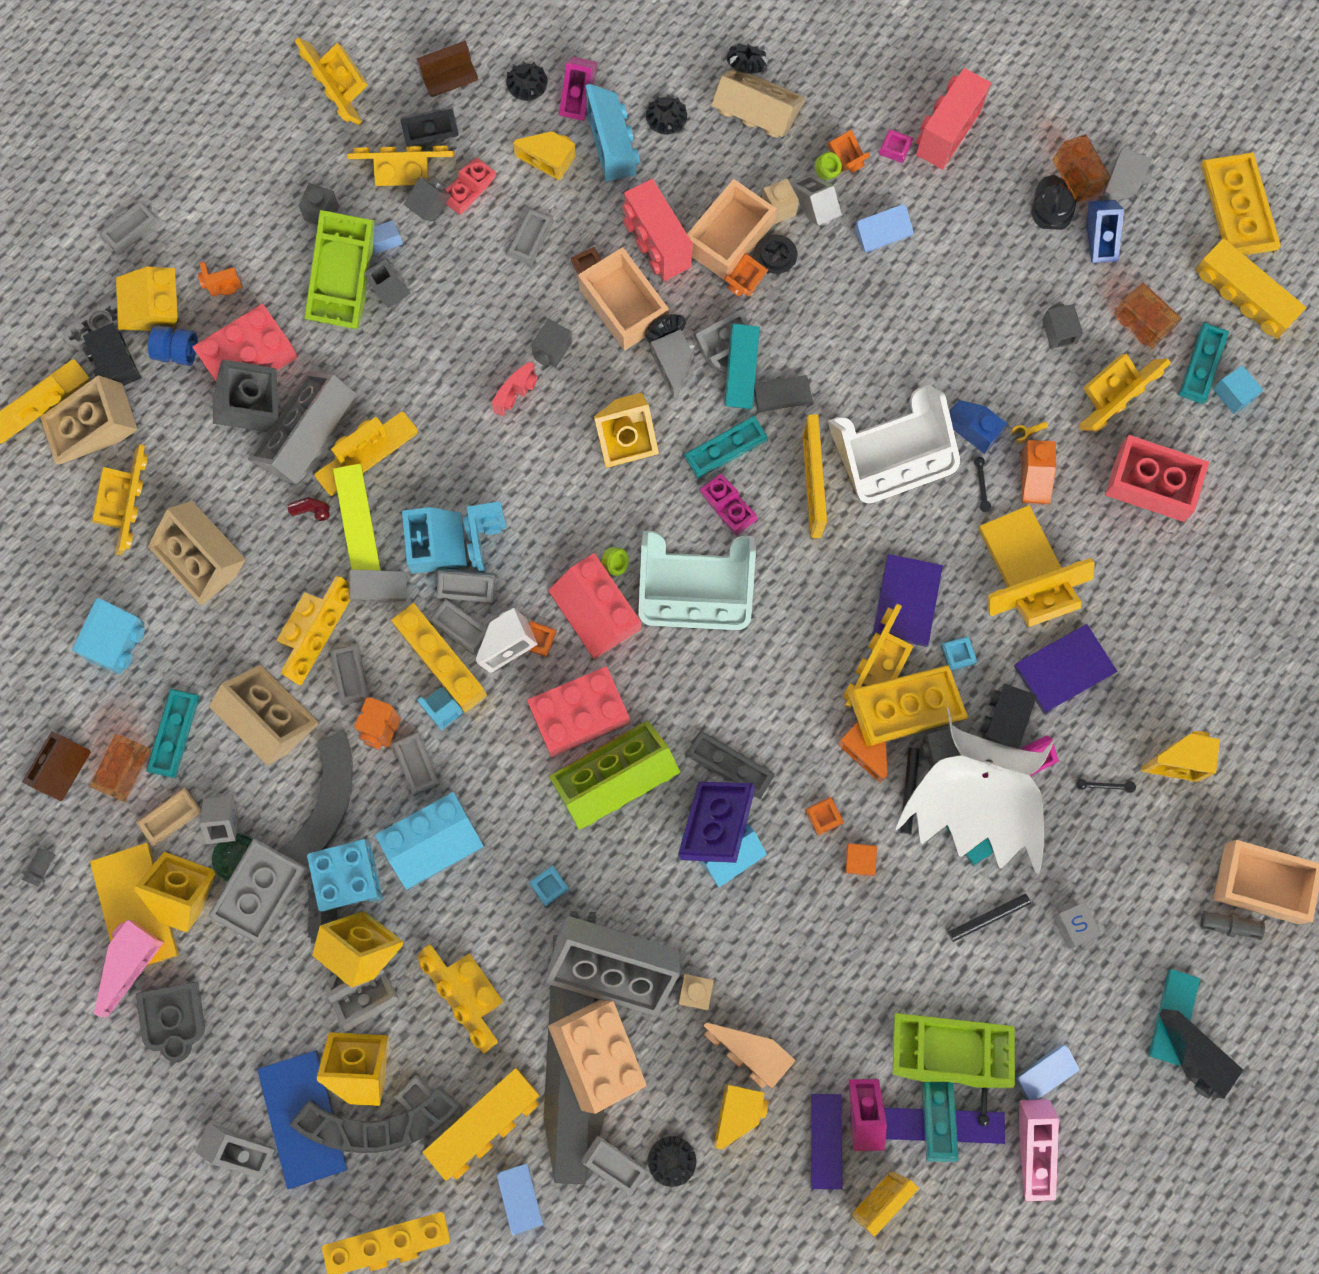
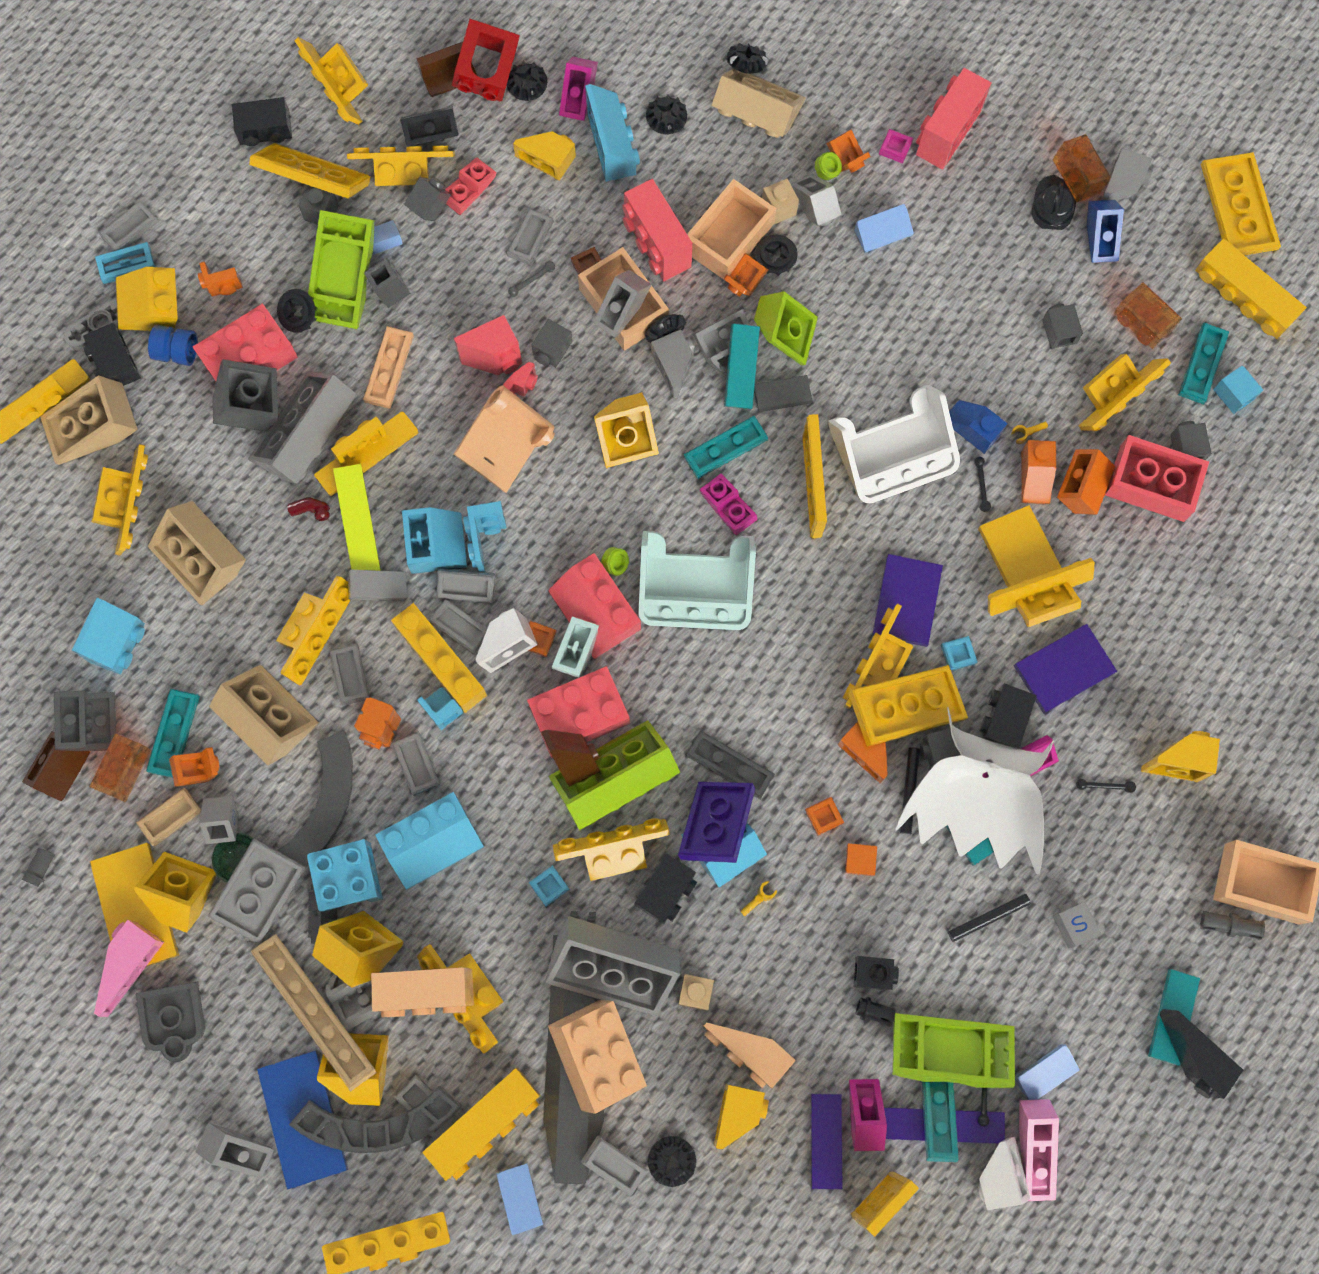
none -> dark grey slope [54,691,117,751]
none -> medium azure tile [95,242,155,284]
none -> orange bracket [169,747,219,787]
none -> black brick [232,97,292,146]
none -> yellow tile [249,143,371,199]
none -> tan tile [251,934,376,1092]
none -> black gear [277,289,318,333]
none -> light nougat tile [363,326,414,409]
none -> light nougat piece [371,967,474,1017]
none -> red panel [452,19,520,101]
none -> light nougat door [453,385,555,493]
none -> coral slope [454,315,522,375]
none -> dark grey hinge [508,261,555,297]
none -> reddish brown slope [541,730,600,787]
none -> light aqua slope [552,616,599,678]
none -> yellow bracket [553,818,670,881]
none -> light grey slope [593,270,652,338]
none -> black brick [634,853,697,924]
none -> yellow hand [740,881,777,916]
none -> lime slope [754,291,818,365]
none -> black brick [853,956,899,991]
none -> black pin [855,997,896,1027]
none -> white slope [978,1136,1031,1210]
none -> orange brick [1057,449,1116,515]
none -> dark grey brick [1170,421,1212,460]

